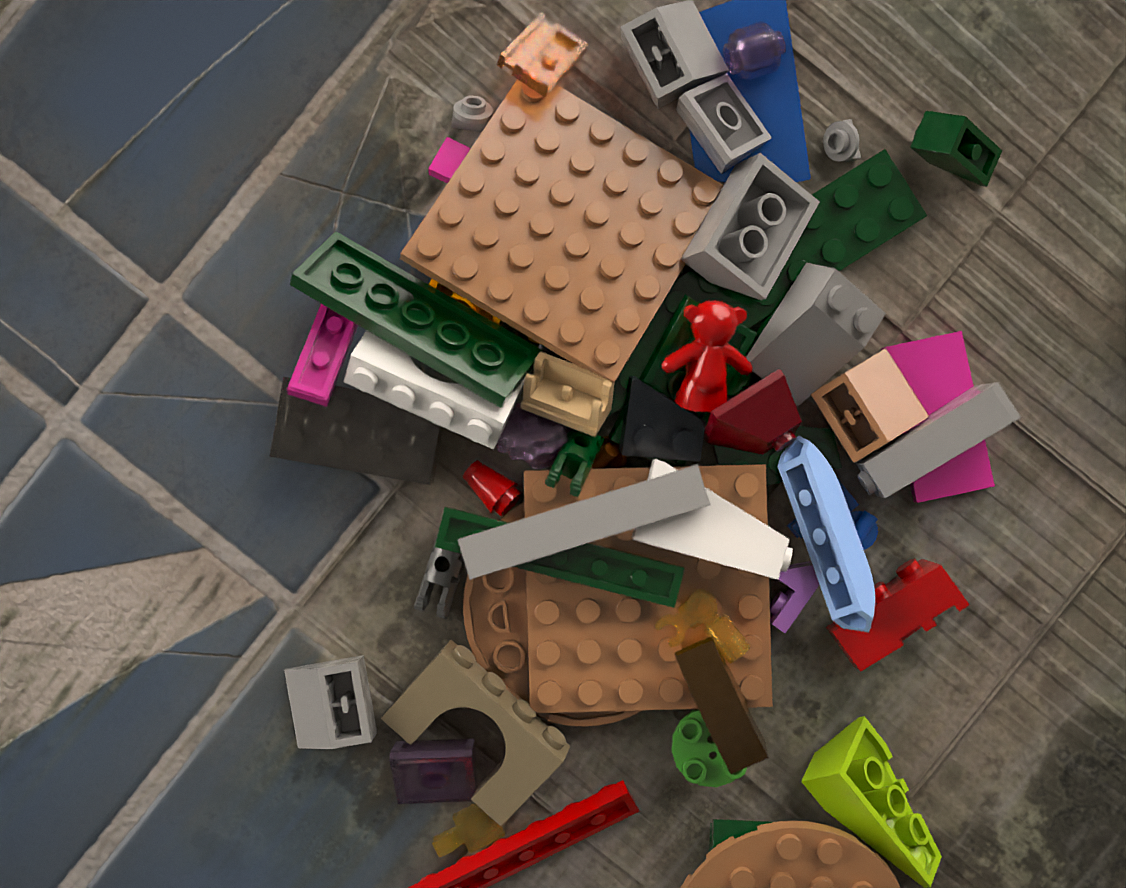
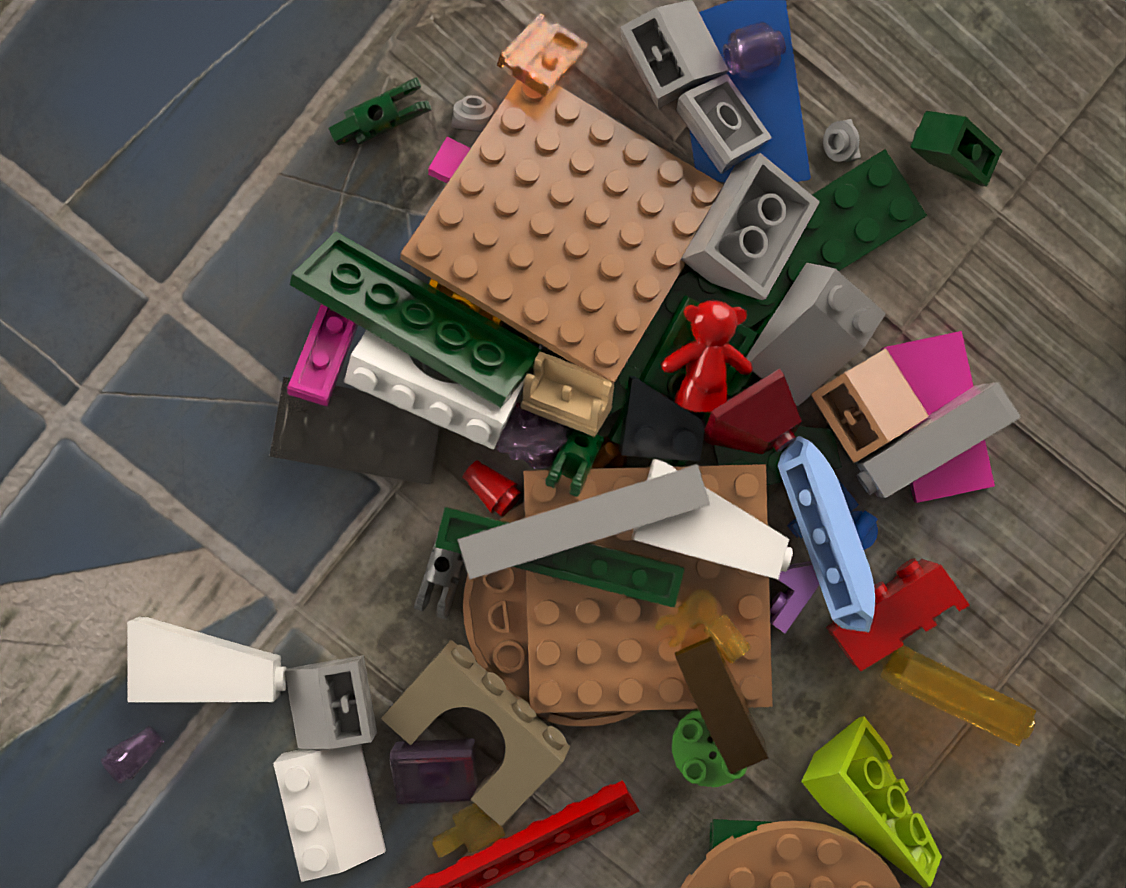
none -> clear purple cone [101,725,164,784]
none -> white slope [127,617,287,703]
none -> white slope [273,744,386,882]
none -> dark green hinge [328,77,432,146]
none -> clear yellow slope [880,645,1037,747]

